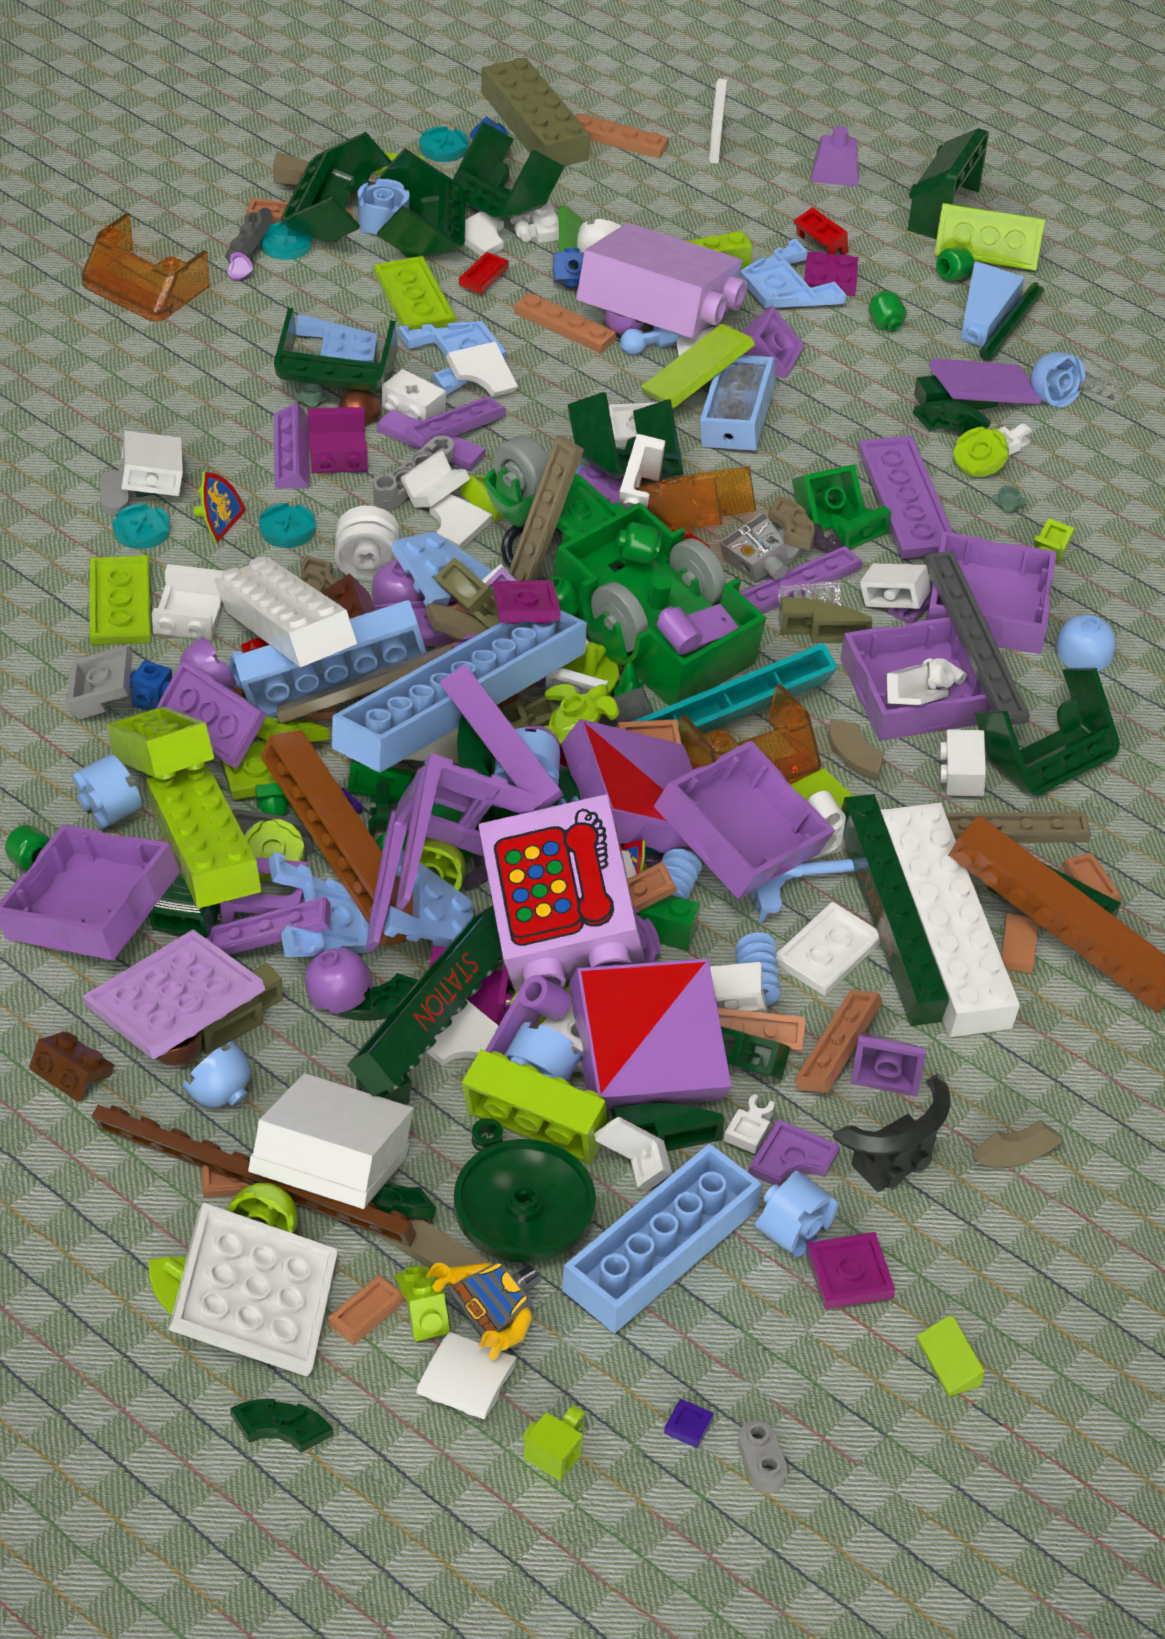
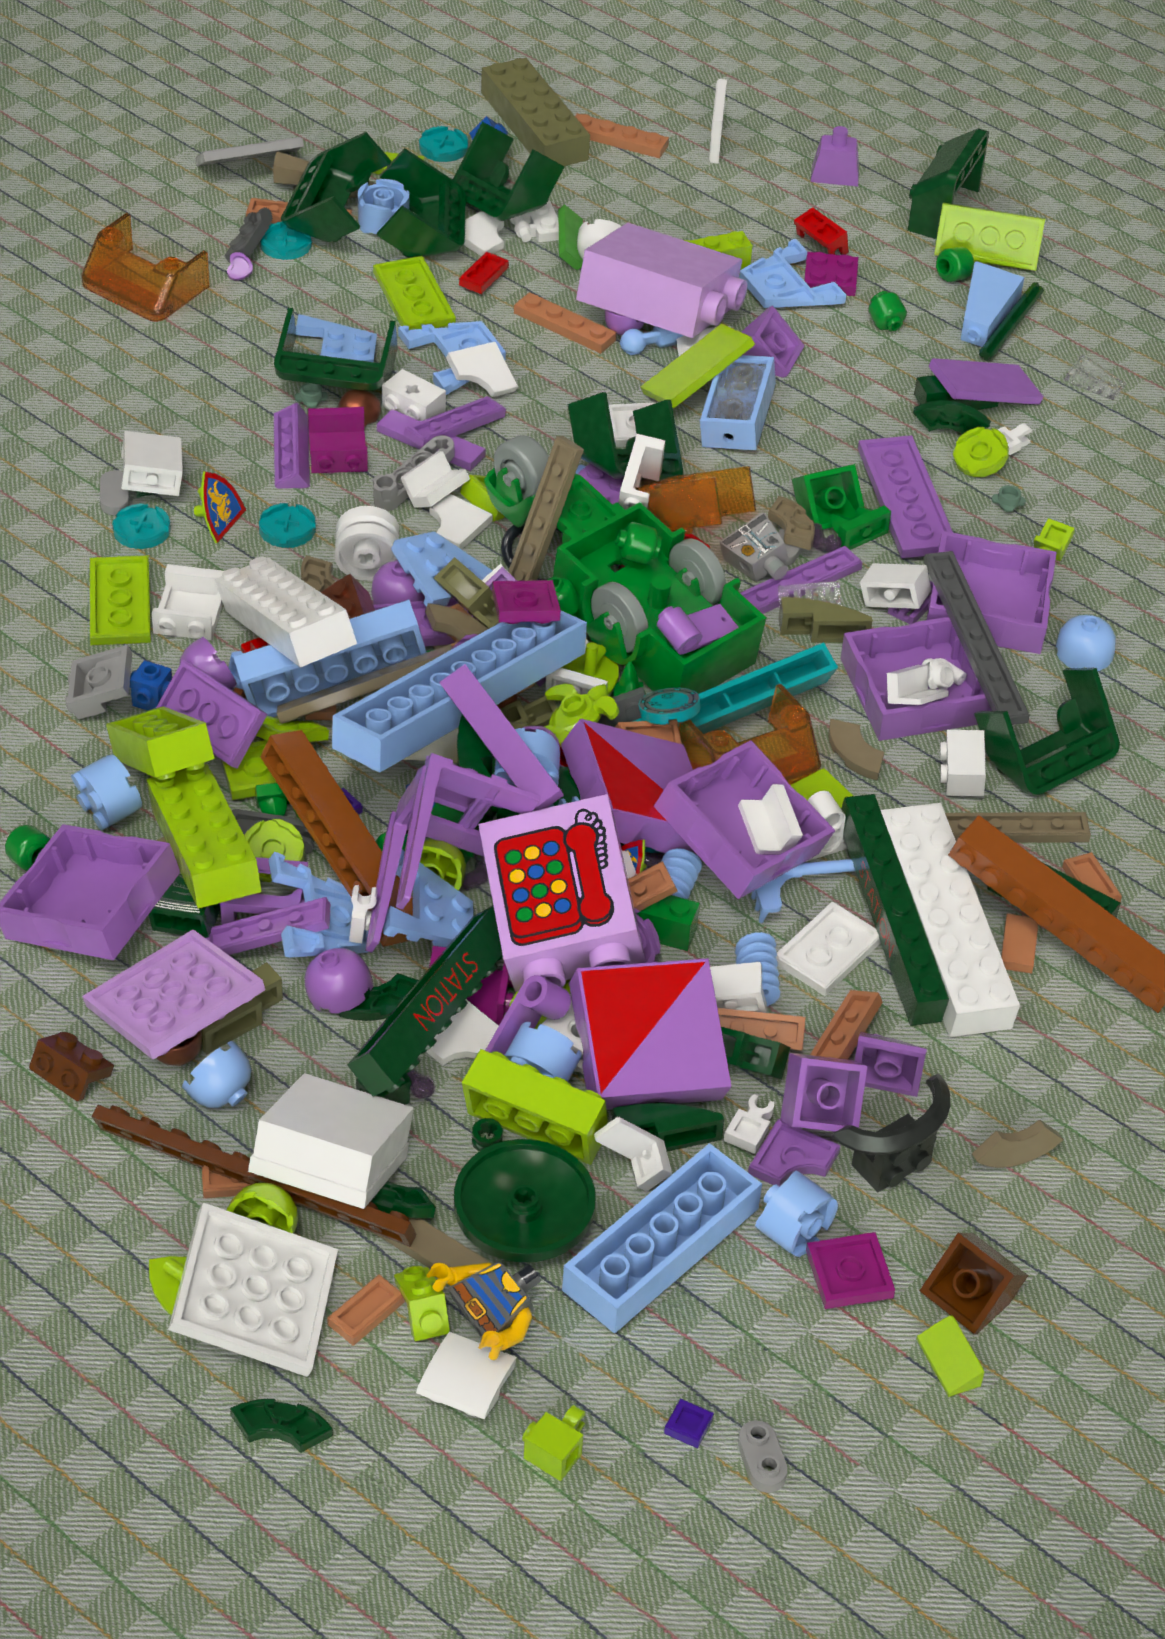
green tile [348,760,414,803] -> none
dark green plate [368,782,390,837] -> none
blue brick [553,248,584,287] -> none
light blue cylinder [1031,351,1085,407] -> none
none -> light grey tile [195,137,304,167]
none -> white plate [349,885,378,944]
none -> clear purple arm [407,1069,436,1099]
none -> teal tile [638,688,701,725]
none -> white panel [738,784,803,855]
none -> medium lavender brick [780,1053,868,1132]
none -> reddish brown slope [920,1232,1029,1334]

